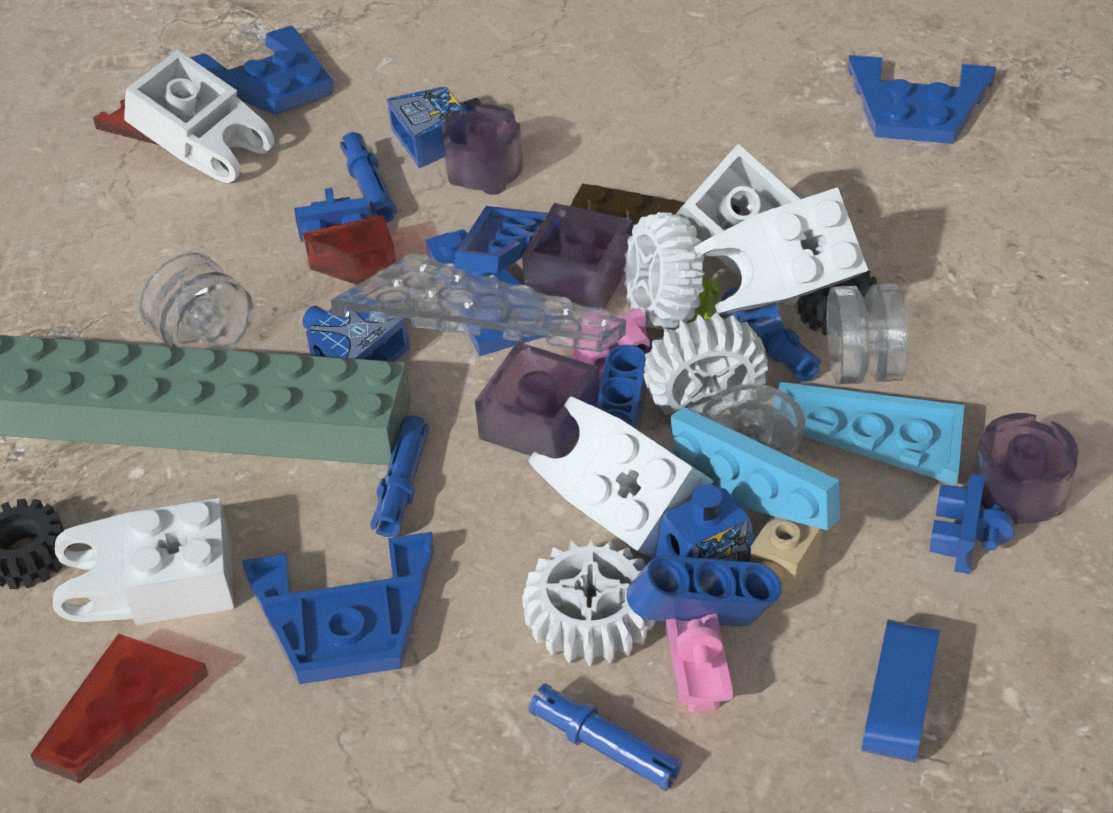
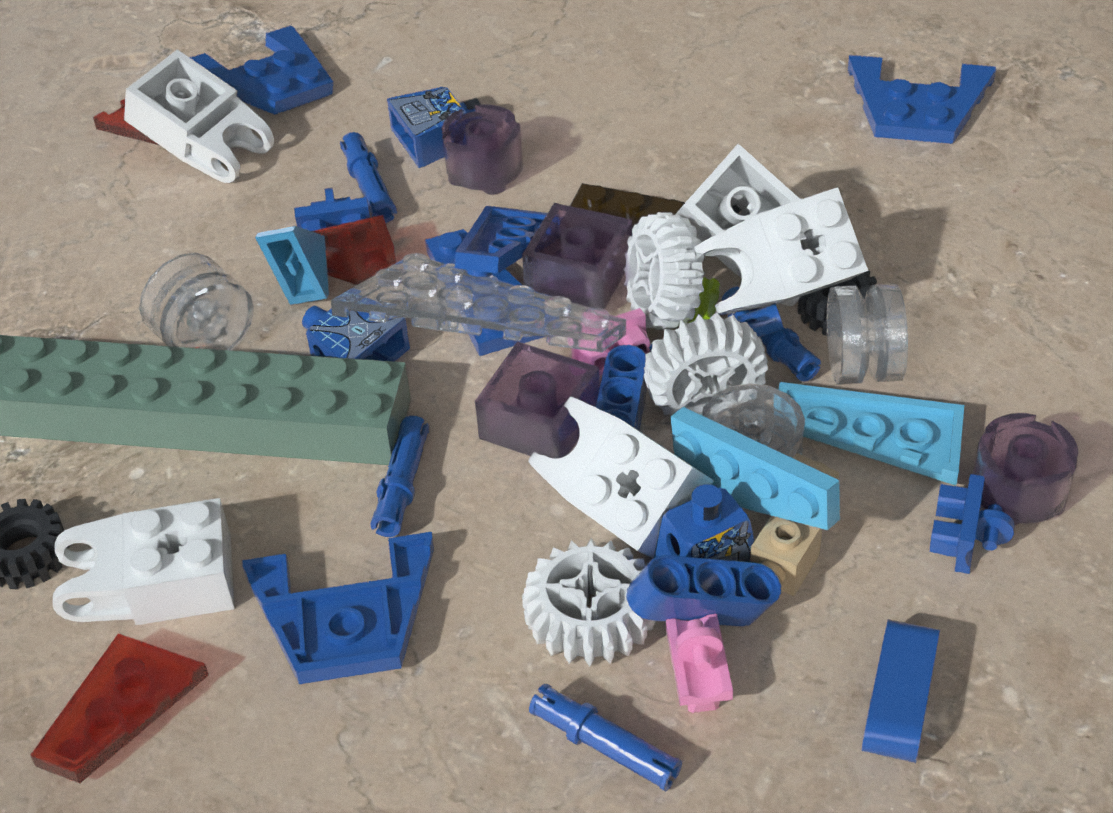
none -> dark azure slope [255,226,329,305]

